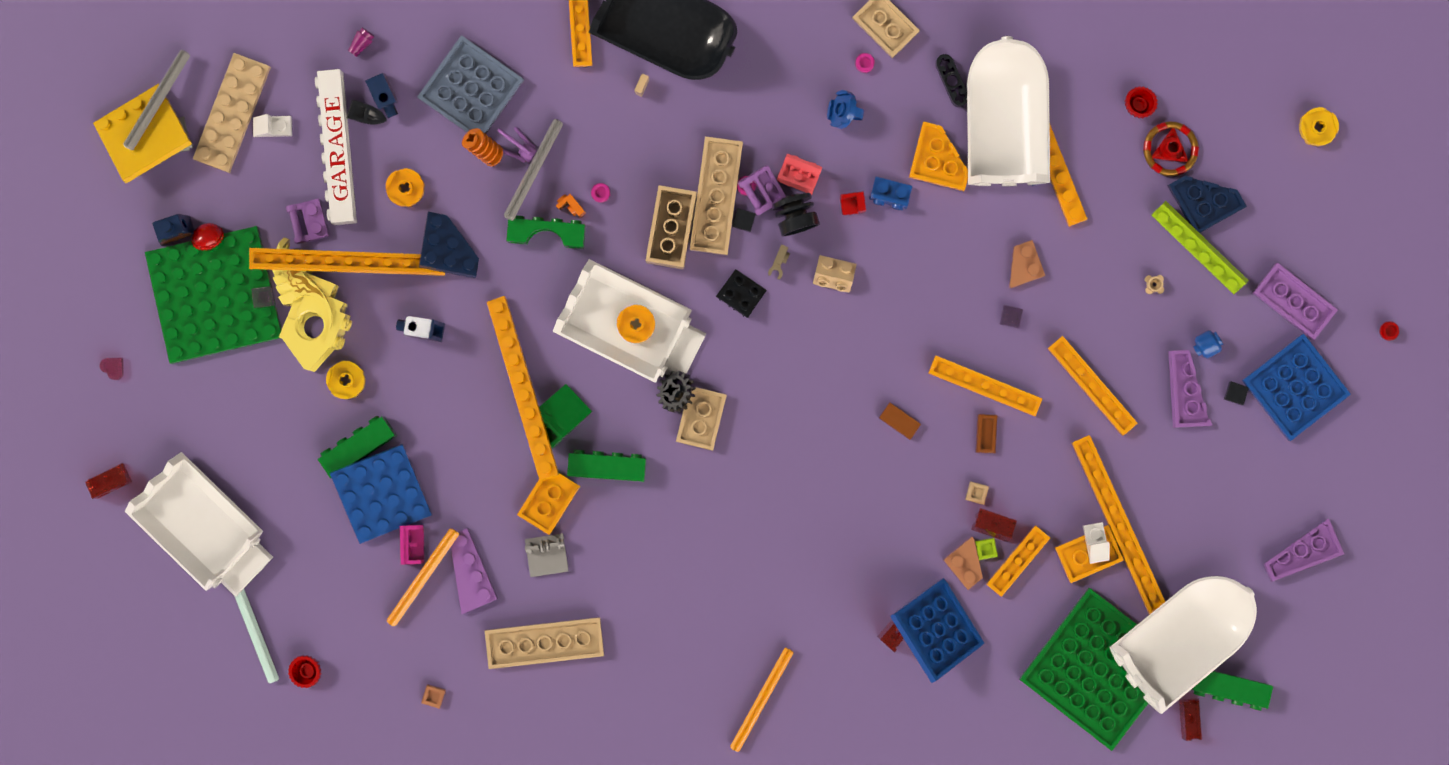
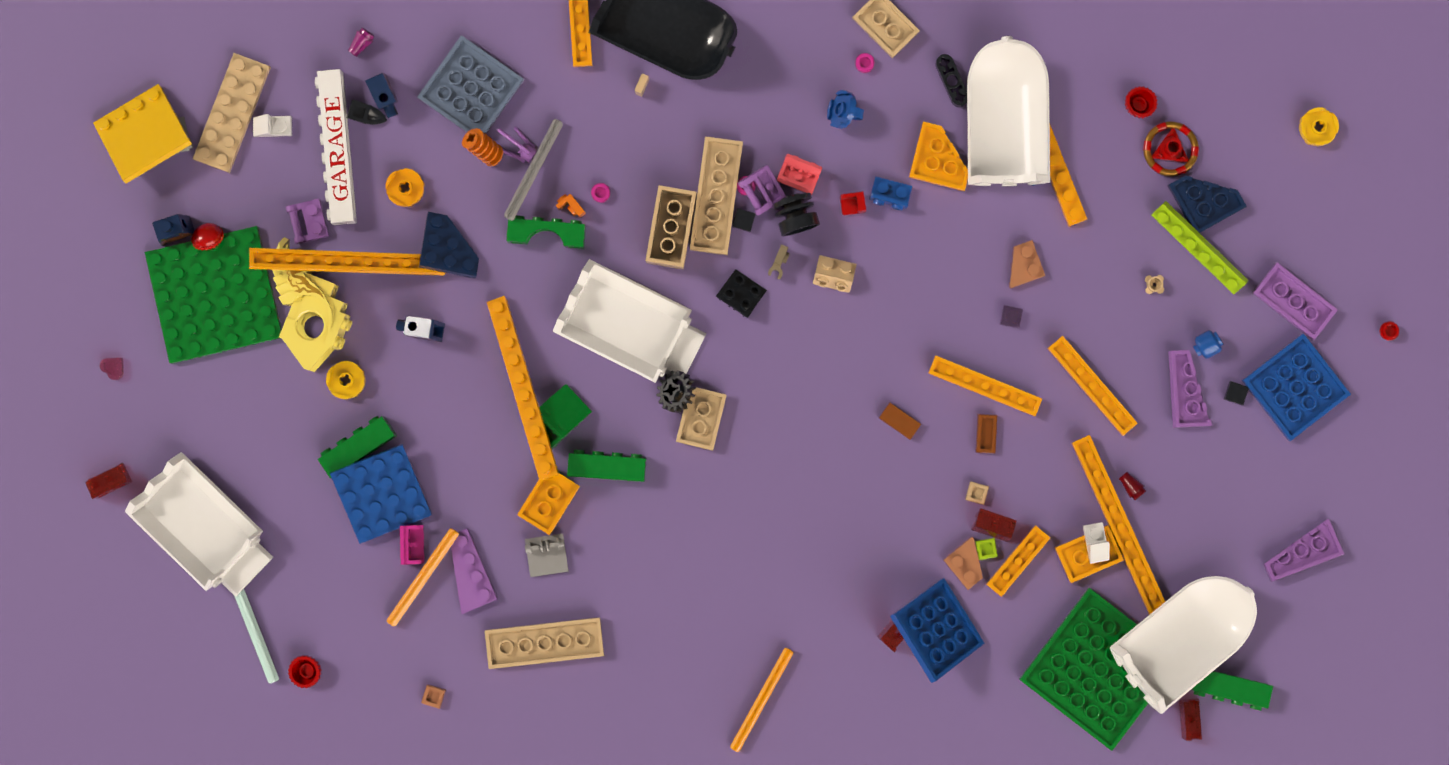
light grey axle [123,50,190,150] -> none
plate [251,286,275,308] -> none
light orange plate [617,305,655,343] -> none
none -> dark red cone [1119,472,1146,500]

